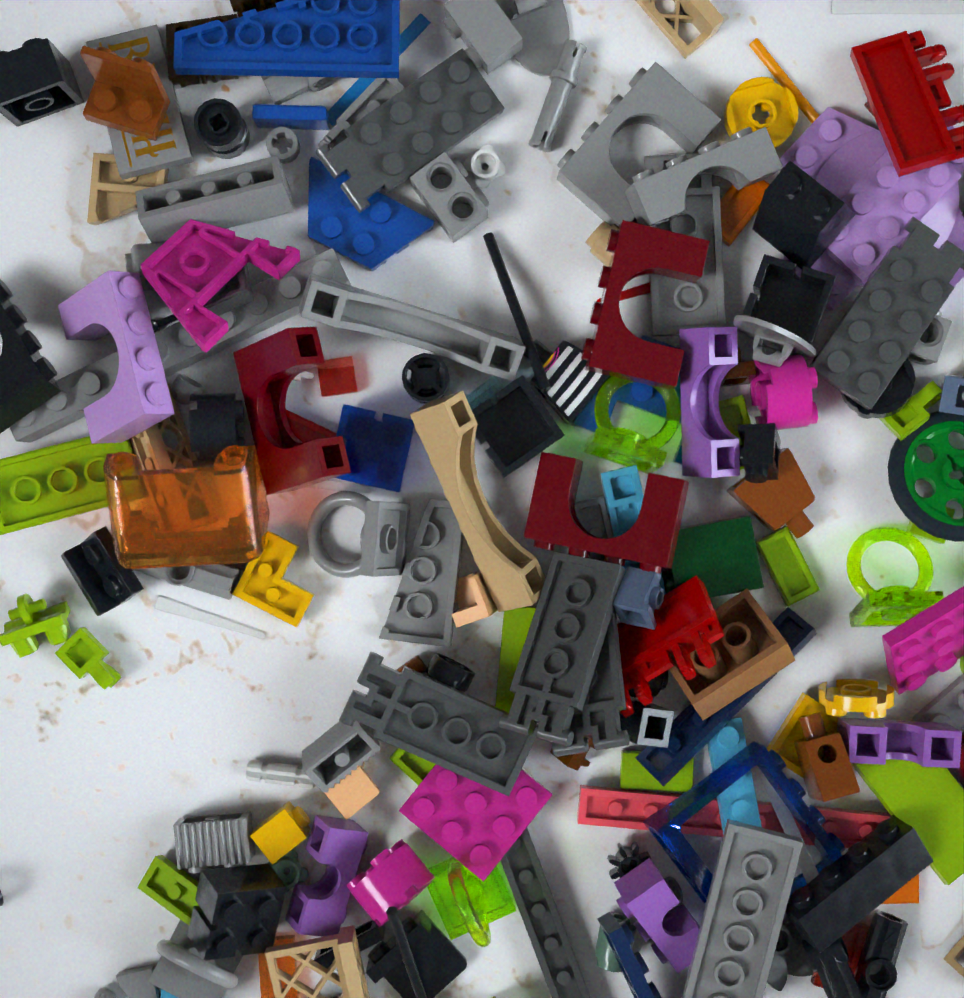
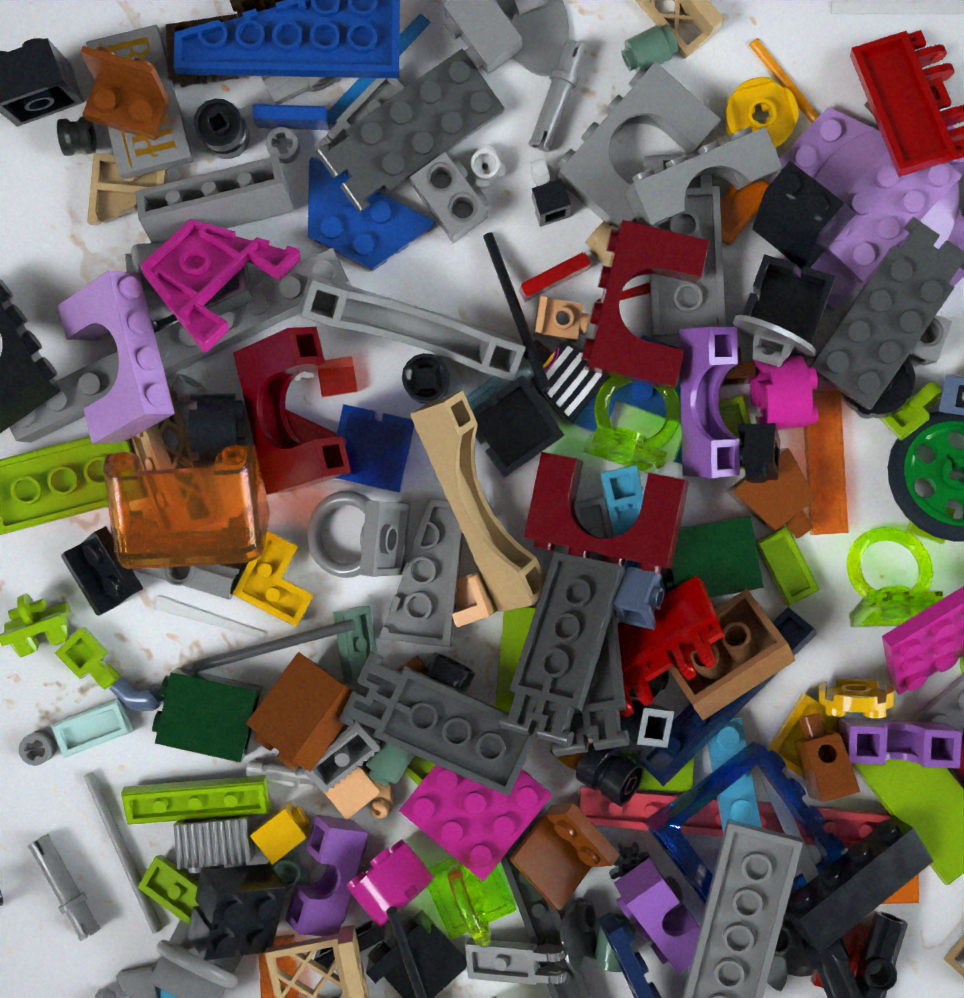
none -> light grey bush [19,730,57,766]
none -> light grey pin [27,834,101,941]
none -> light aqua tile [51,698,134,759]
none -> pearl dark grey wheel [57,117,97,156]
none -> light grey axle [83,772,163,934]
none -> sand blue arm [109,676,165,711]
none -> lime tile [121,775,272,825]
none -> dark green brick [152,667,262,763]
none -> dark grey axle [193,619,356,672]
none -> dark orange brick [246,652,352,772]
none -> sand green plate [333,606,377,684]
none -> light nougat arm [363,765,394,819]
none -> sand green brick [366,740,414,786]
none -> light grey hinge [465,938,567,985]
none -> dark orange bracket [510,803,620,910]
none -> red tile [519,252,591,302]
none -> black piece [530,158,571,227]
none -> light nougat brick [533,296,589,343]
none -> dark grey plate [560,898,597,973]
none -> black wheel [575,743,645,807]
none -> sand green brick [621,24,678,72]
none -> clear orange tile [804,390,849,535]

